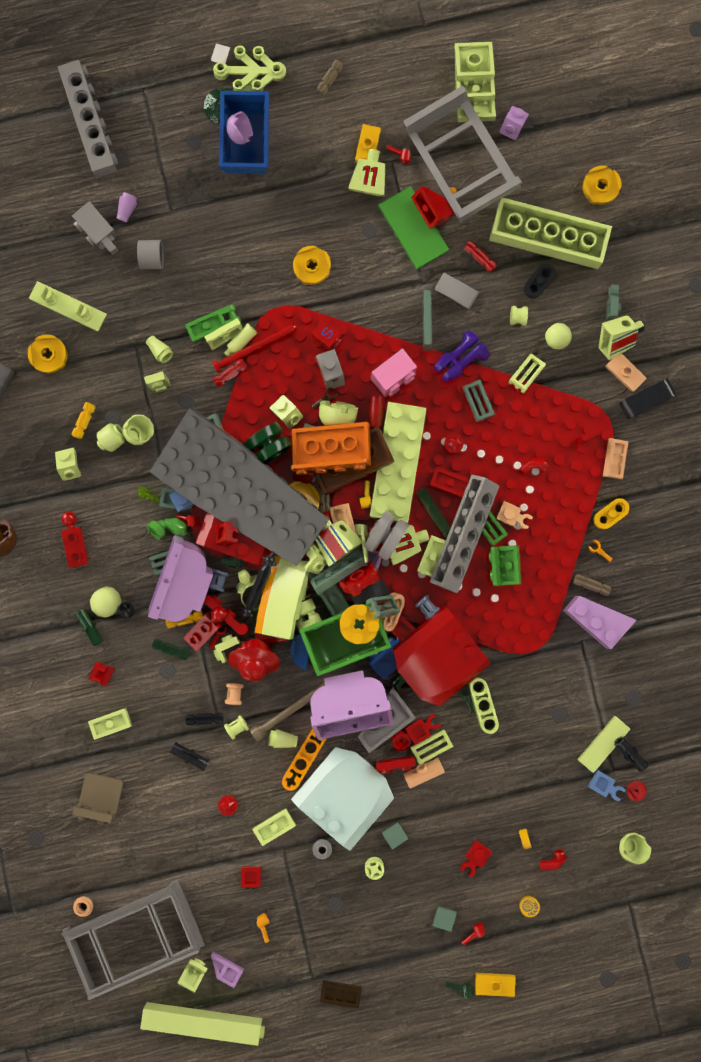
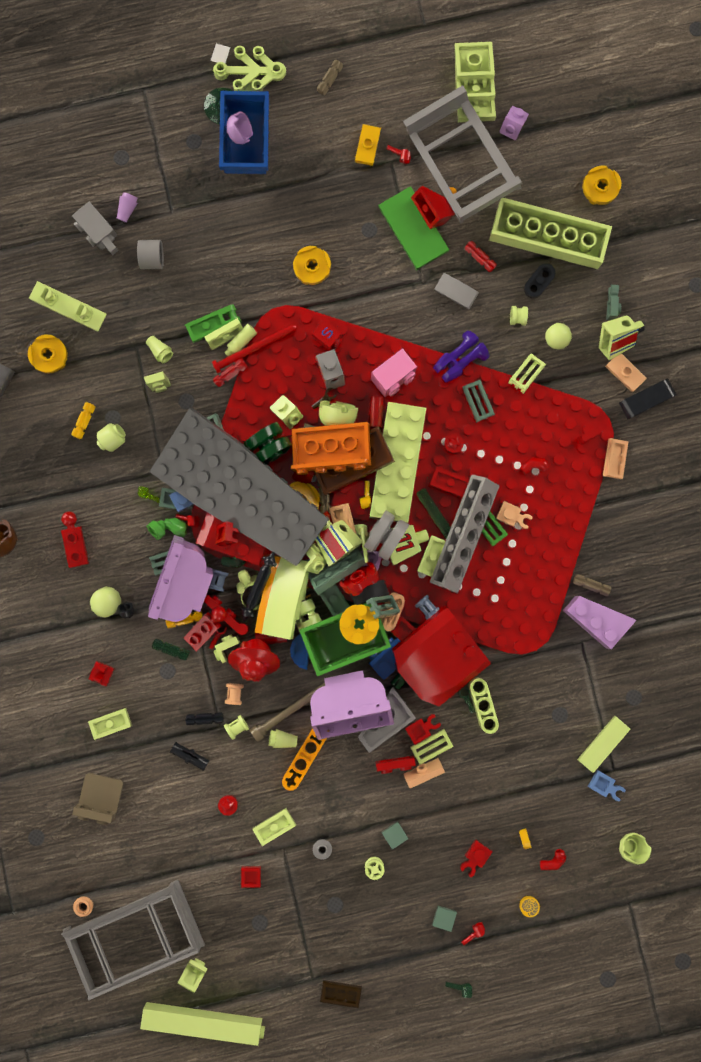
yellowish green bracket [55,448,81,481] -> none
light grey brick [57,60,118,178] -> none
dark green axle [75,609,103,646] -> none
yellowish green hair [122,415,154,445] -> none
lavender tile [211,951,244,988] -> none
light orange hand [257,913,270,943] -> none
light aqua wedge [291,747,394,850] -> none
yellowish green torso [348,149,385,197] -> none
red tile [391,730,411,751] -> none
sand green tile [423,290,432,351] -> none
yellow plate [475,973,516,997] -> none
bright green bracket [489,545,522,586] -> none
light orange hand [589,540,613,562] -> none
yellow plate [593,499,629,529] -> none
black pin [614,736,648,772] -> none
red tile [626,781,647,801] -> none

